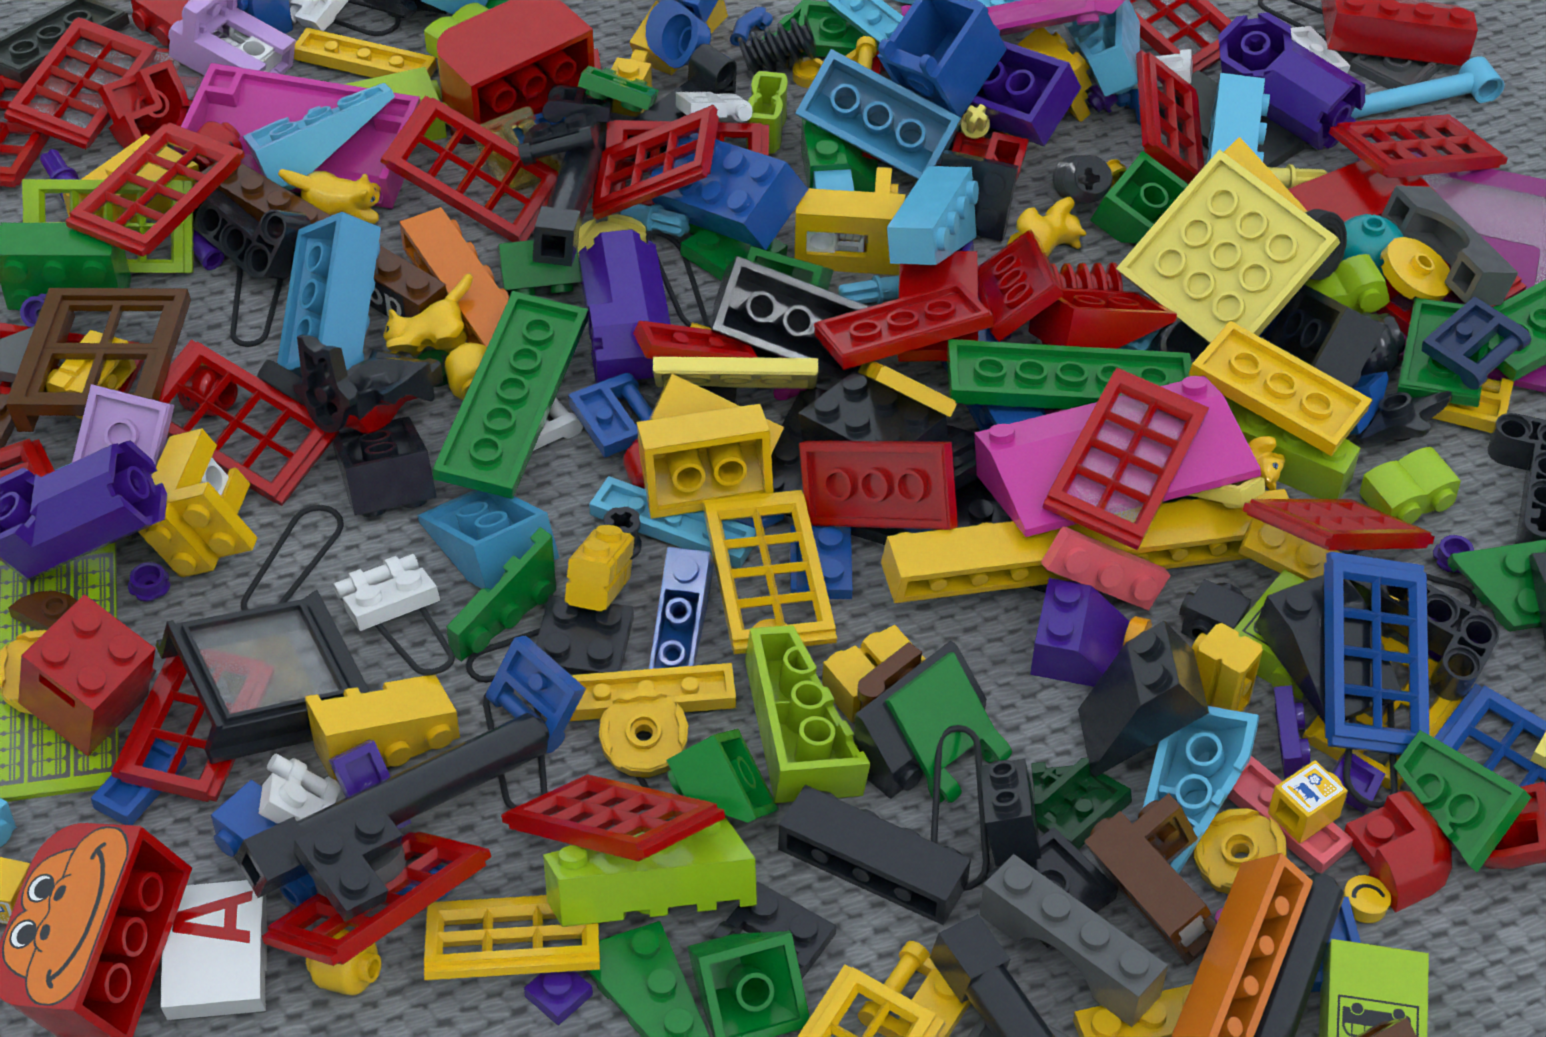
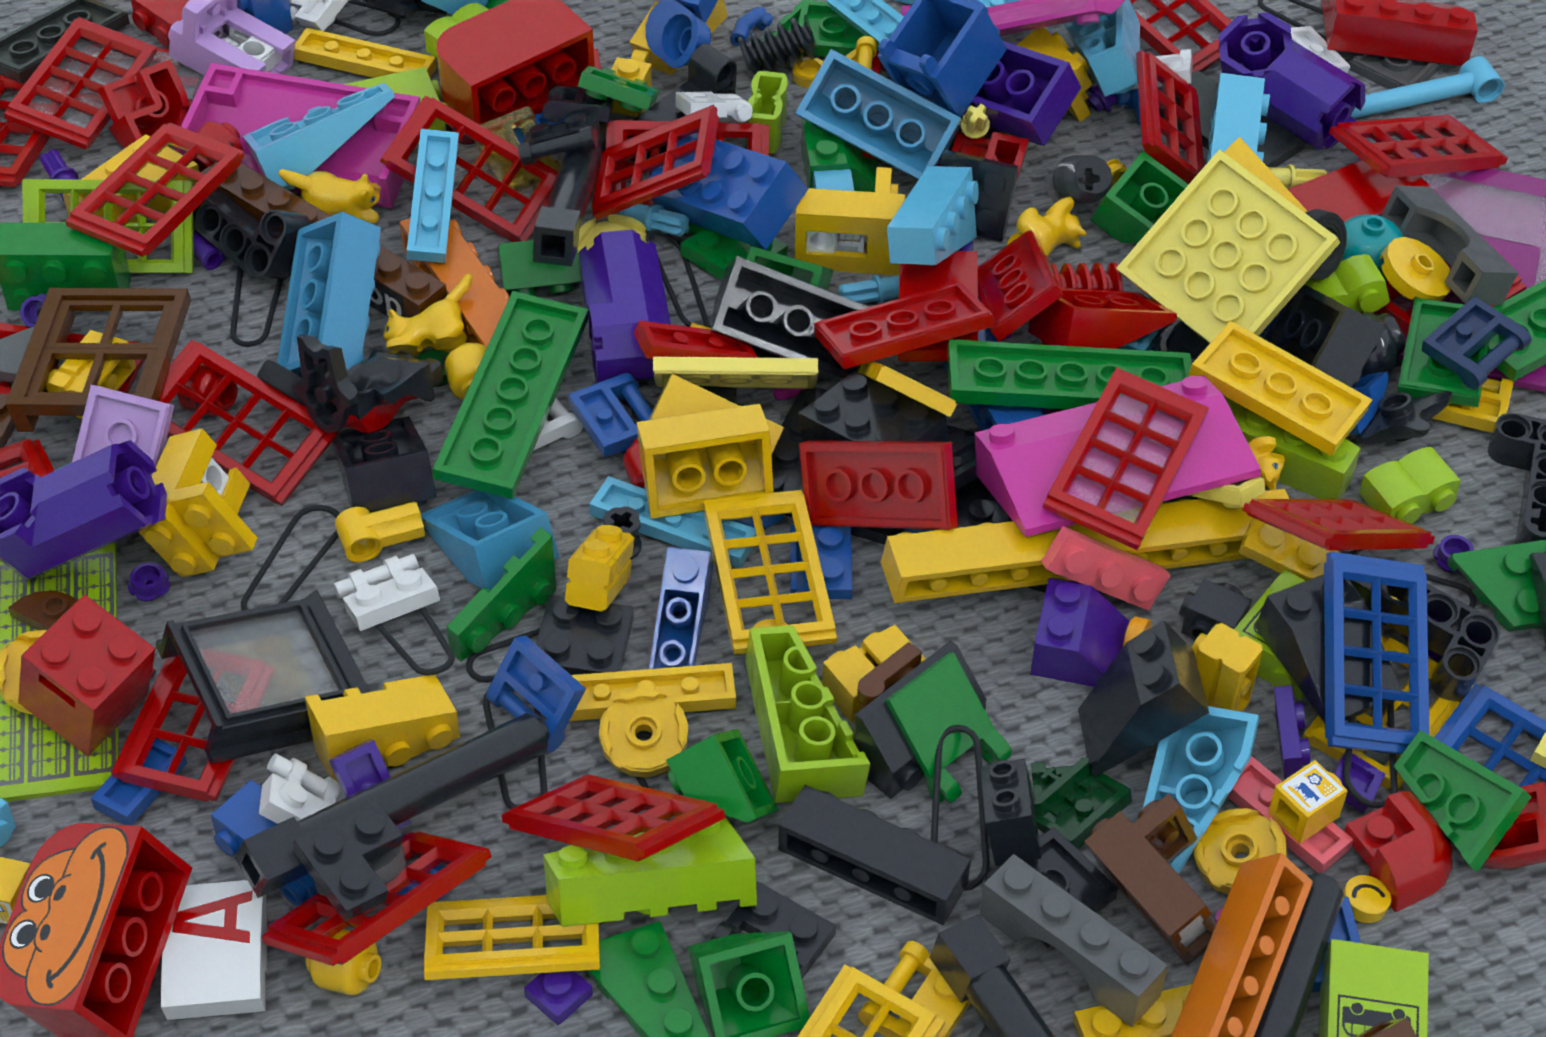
none -> yellow piece [335,502,425,563]
none -> medium azure plate [407,129,459,263]

